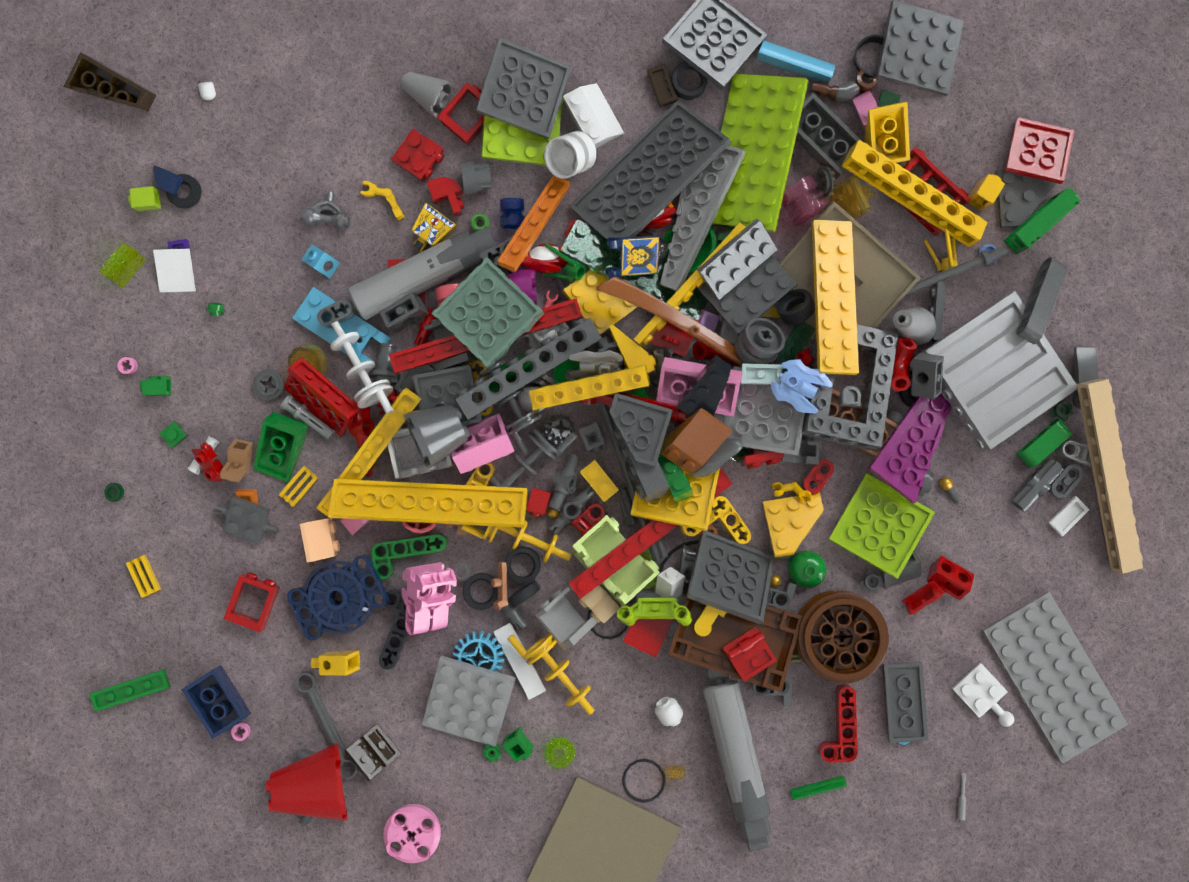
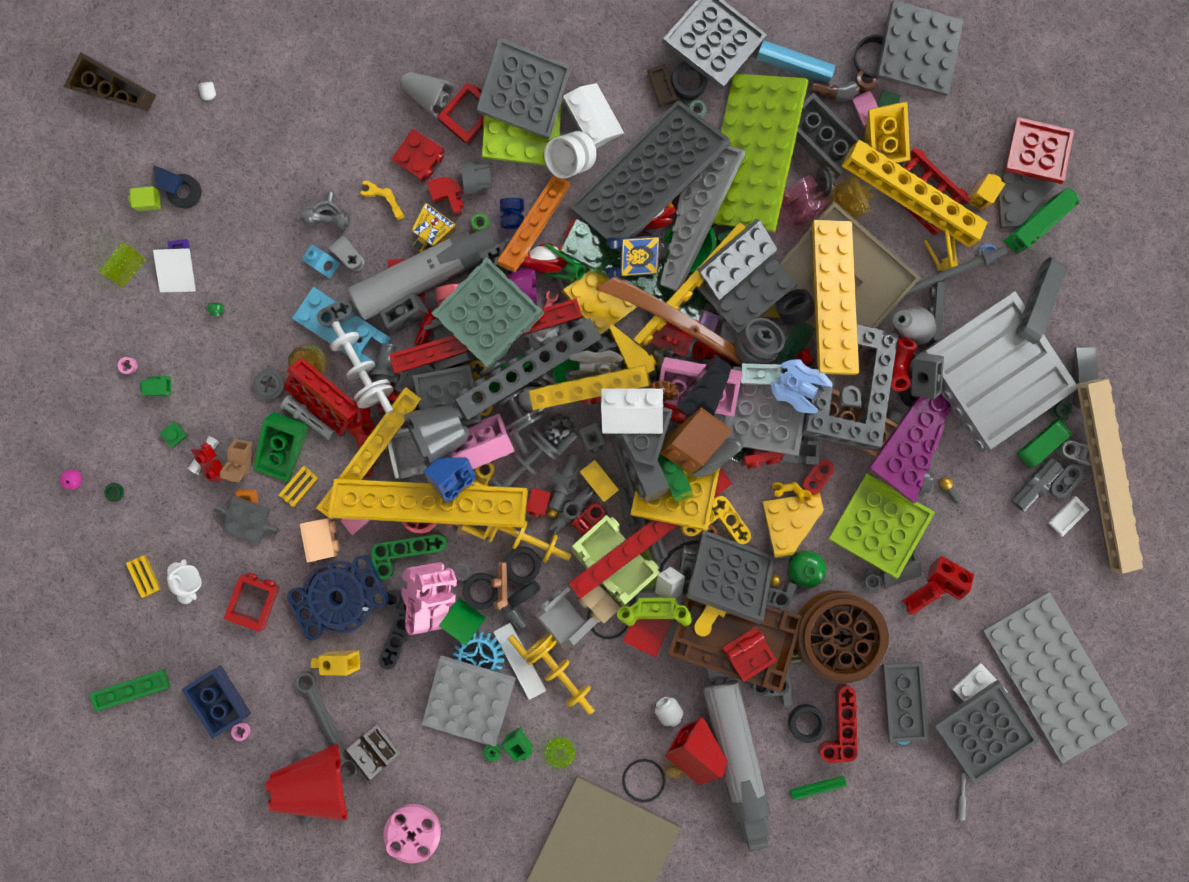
none -> dark pink piece [59,469,82,490]
none -> white hair [167,559,202,604]
none -> light grey piece [329,235,365,272]
none -> blue slope [423,457,476,503]
none -> green sticker [438,598,486,646]
none -> white slope [601,389,663,434]
none -> dark orange gear [647,381,679,402]
none -> red slope [665,717,728,786]
none -> sand green plate [688,100,707,118]
none -> black tyre [788,704,827,743]
none -> dark grey plate [933,680,1039,784]

